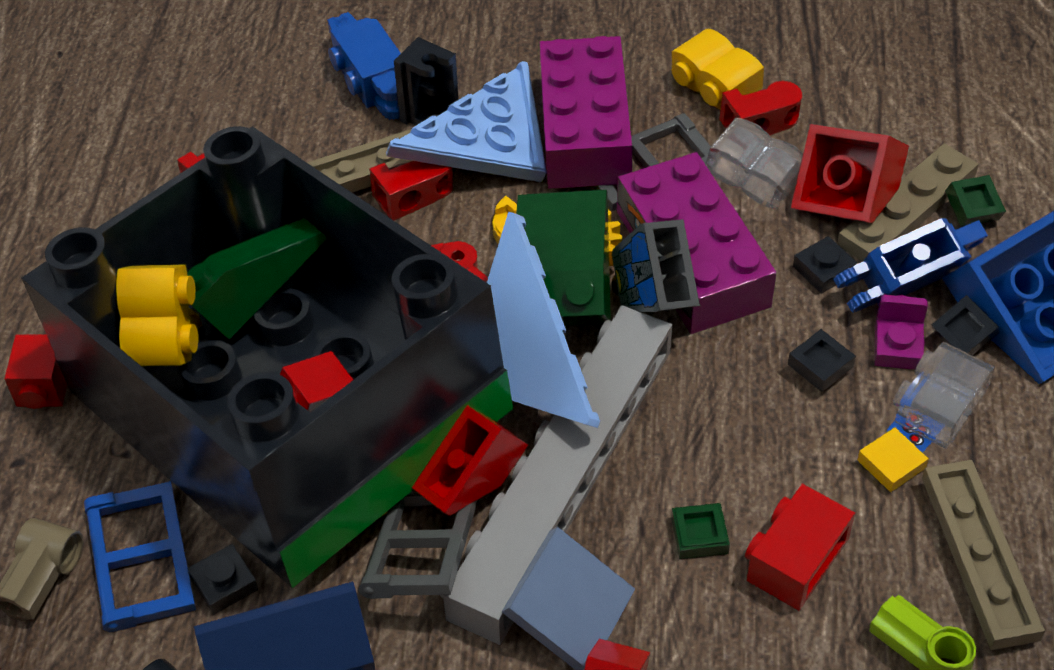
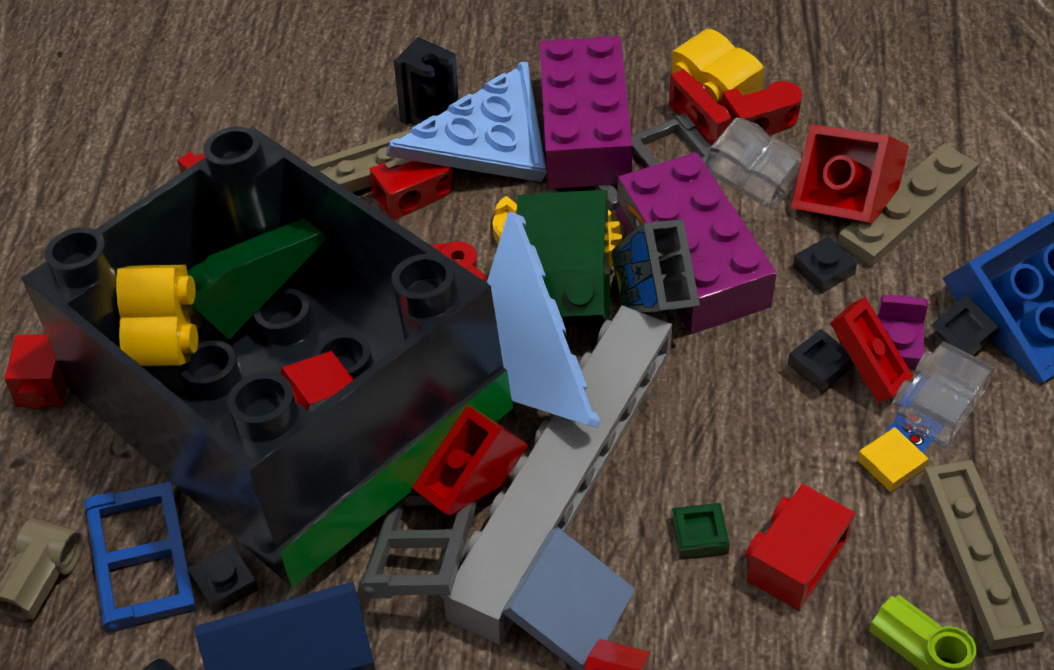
blue hinge [327,12,401,120] -> none
blue hinge [833,218,988,313] -> none
dark green plate [945,175,1006,227] -> none
none -> red plate [669,69,732,153]
none -> red plate [830,297,913,403]

